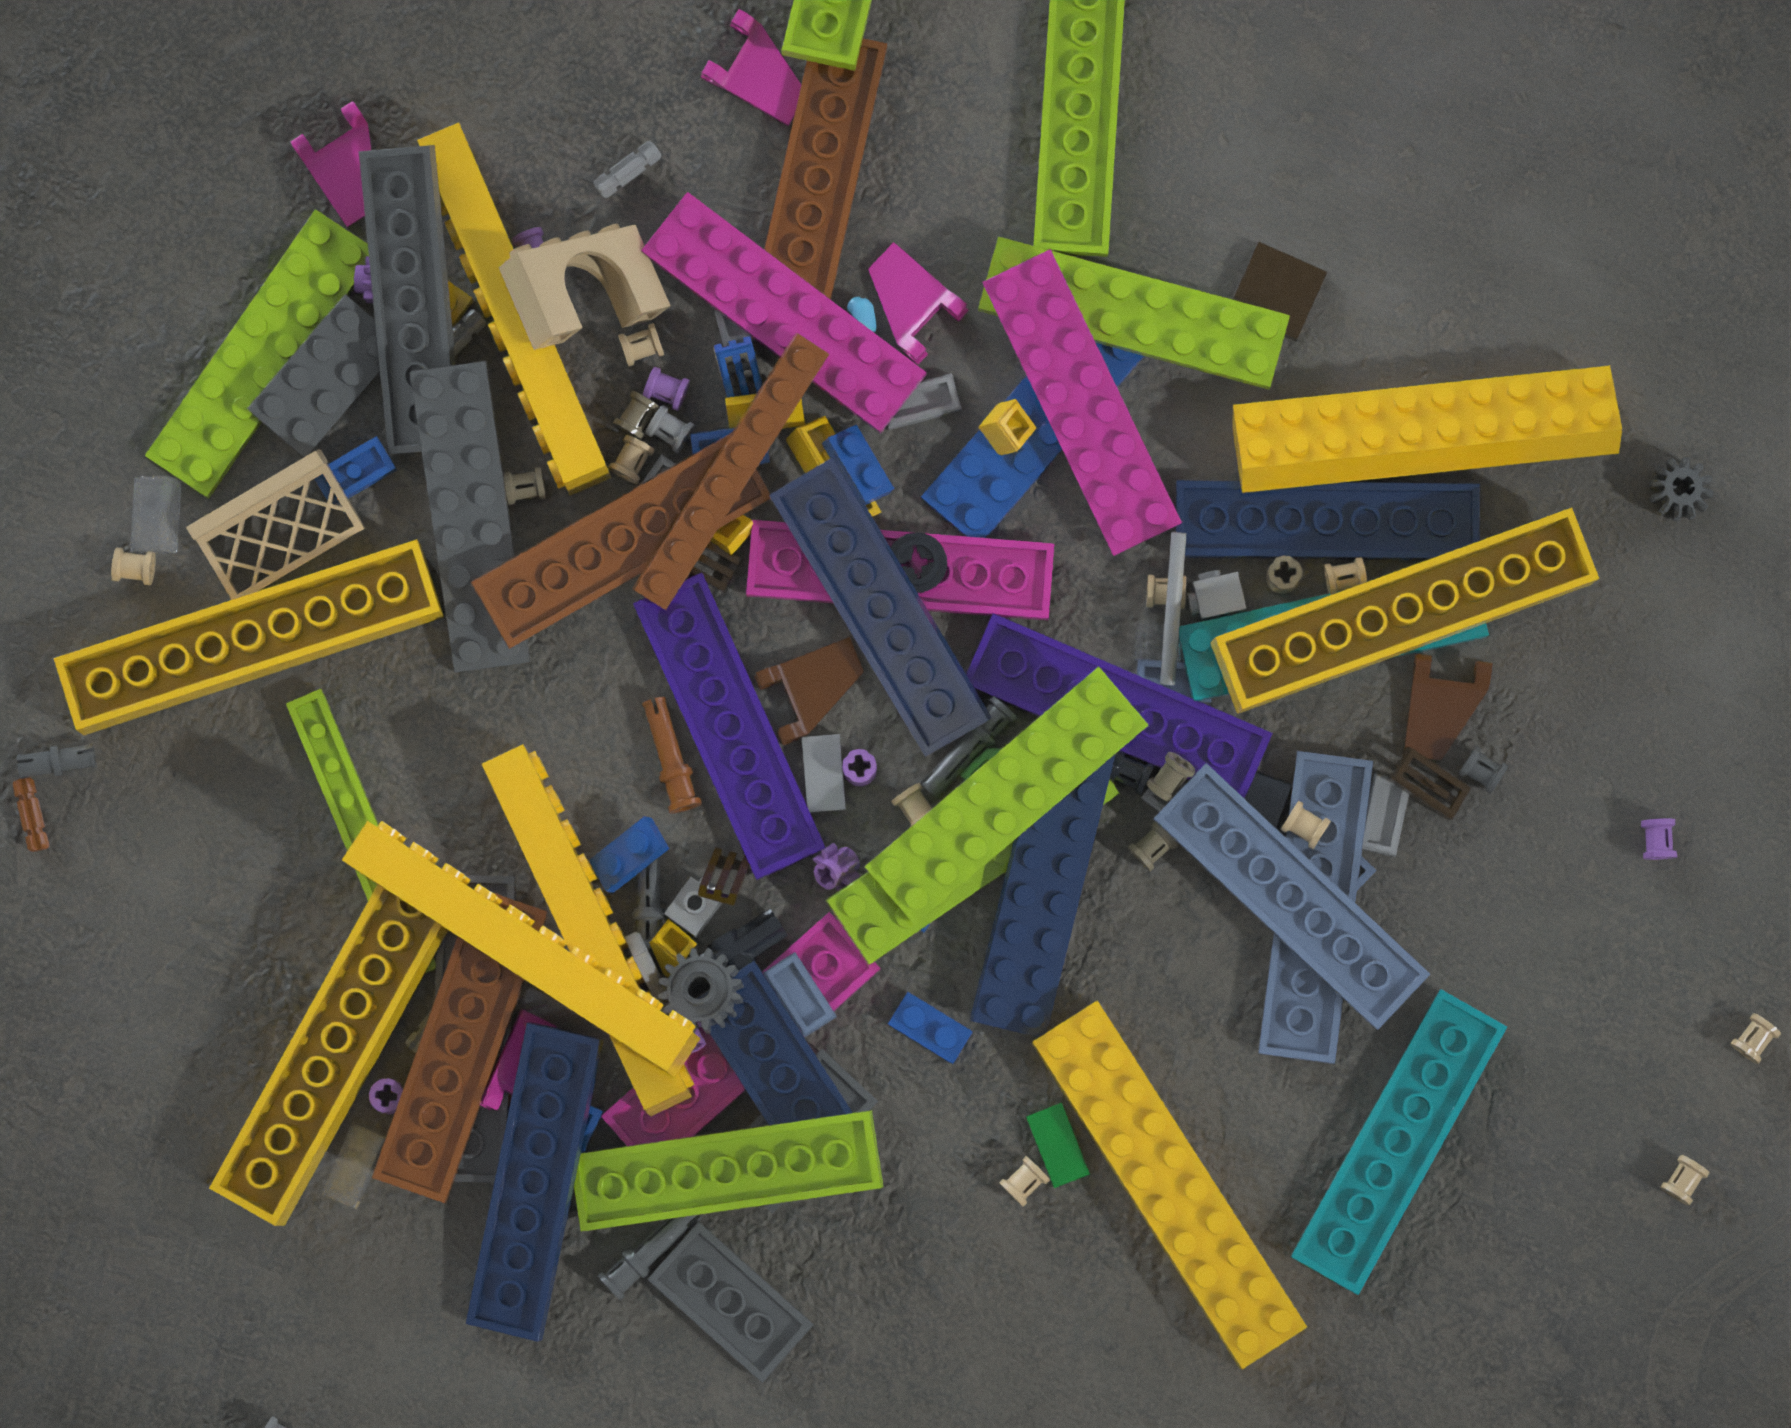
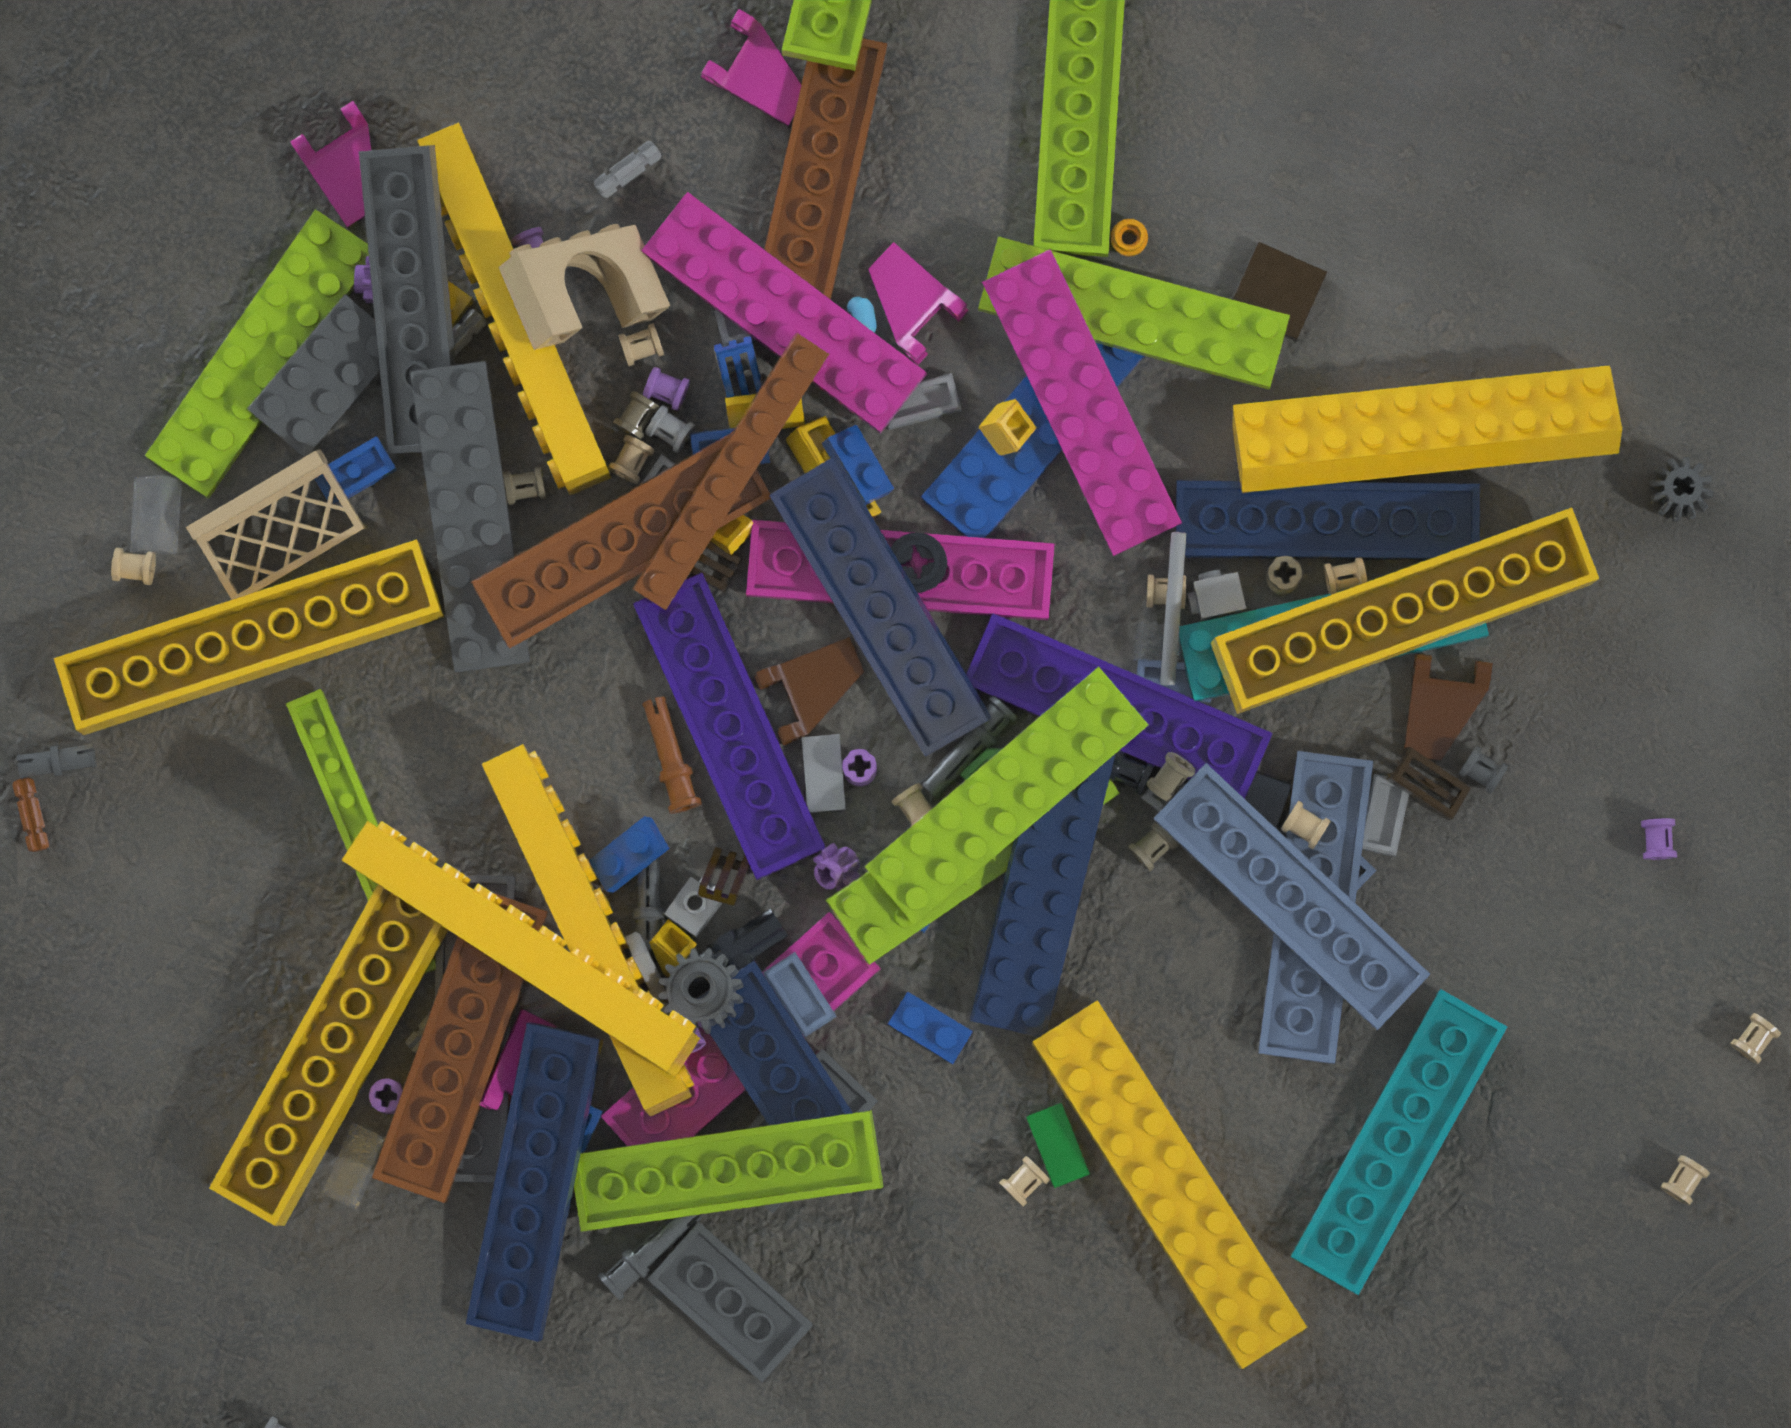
none -> light orange plate [1110,219,1148,257]

